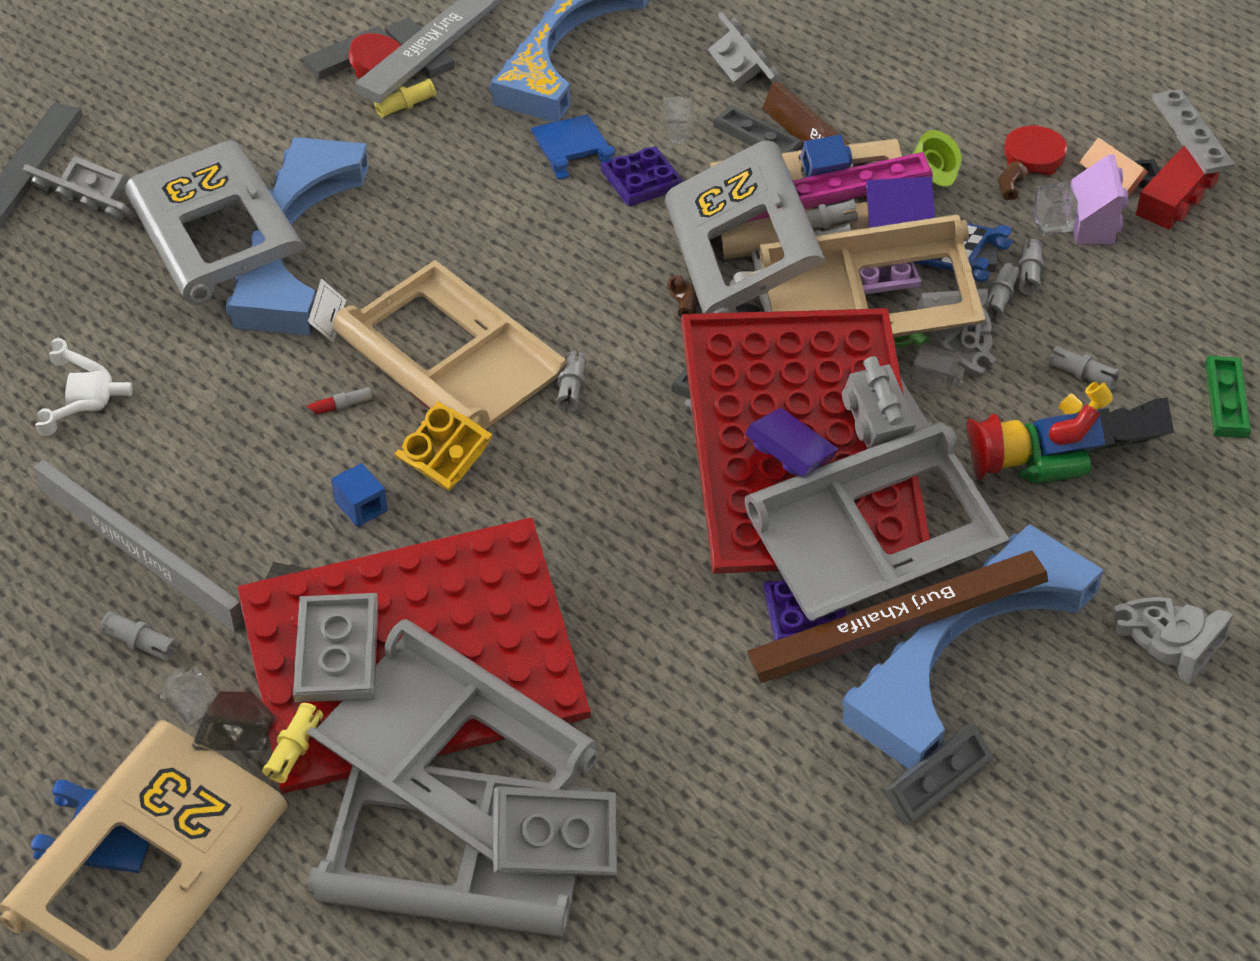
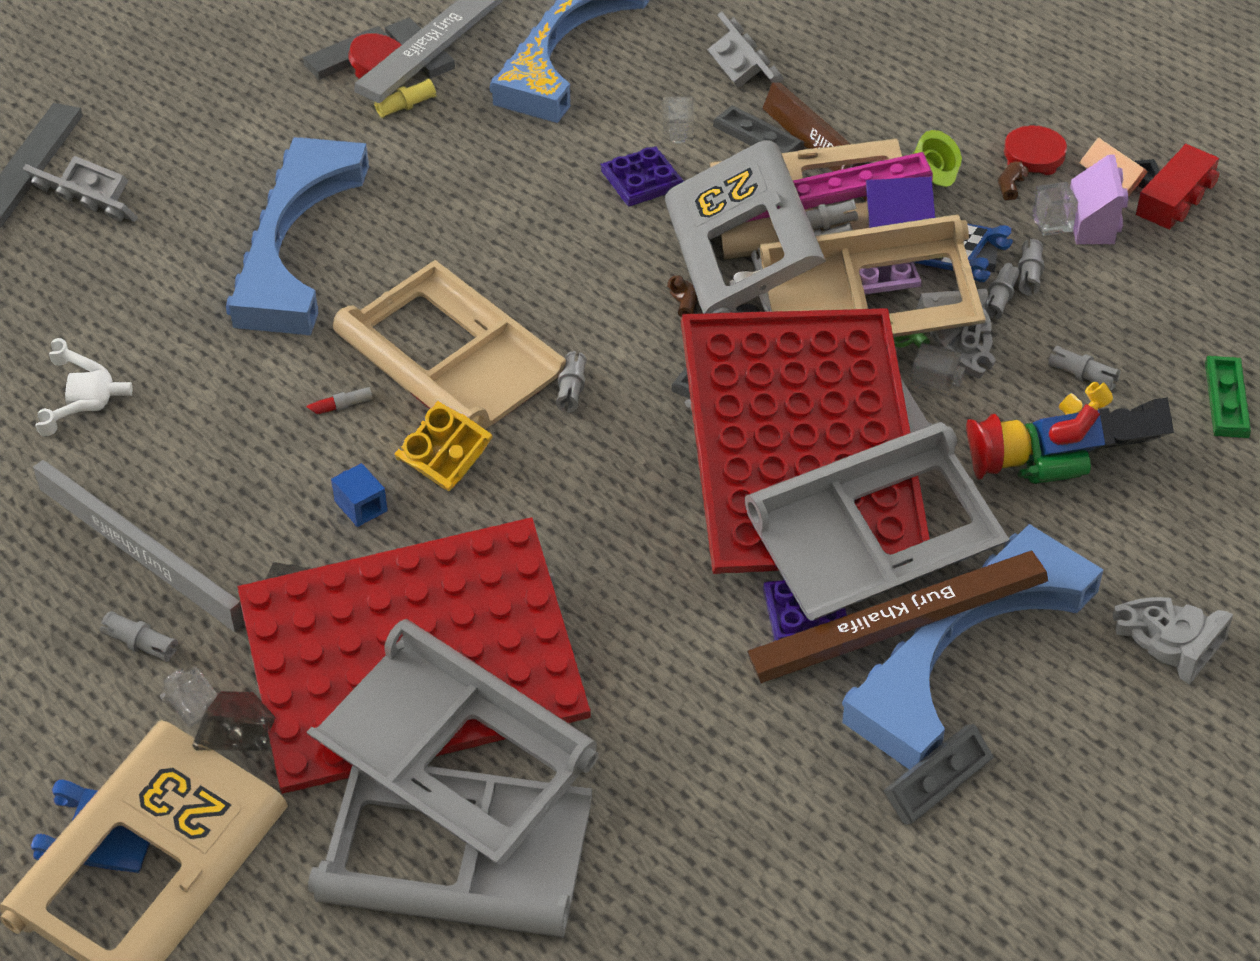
light grey piece [125,141,306,305] -> none
light yellow pin [262,703,323,783] -> none
light grey tile [293,593,379,702] -> none
white sticker [308,279,346,343] -> none
light grey tile [493,786,617,877] -> none
blue flag [531,114,615,180] -> none
dark purple tile [745,408,838,477] -> none
blue brick [800,134,852,178] -> none
light grey brick [842,356,916,449] -> none
light grey bracket [1152,89,1235,174] -> none

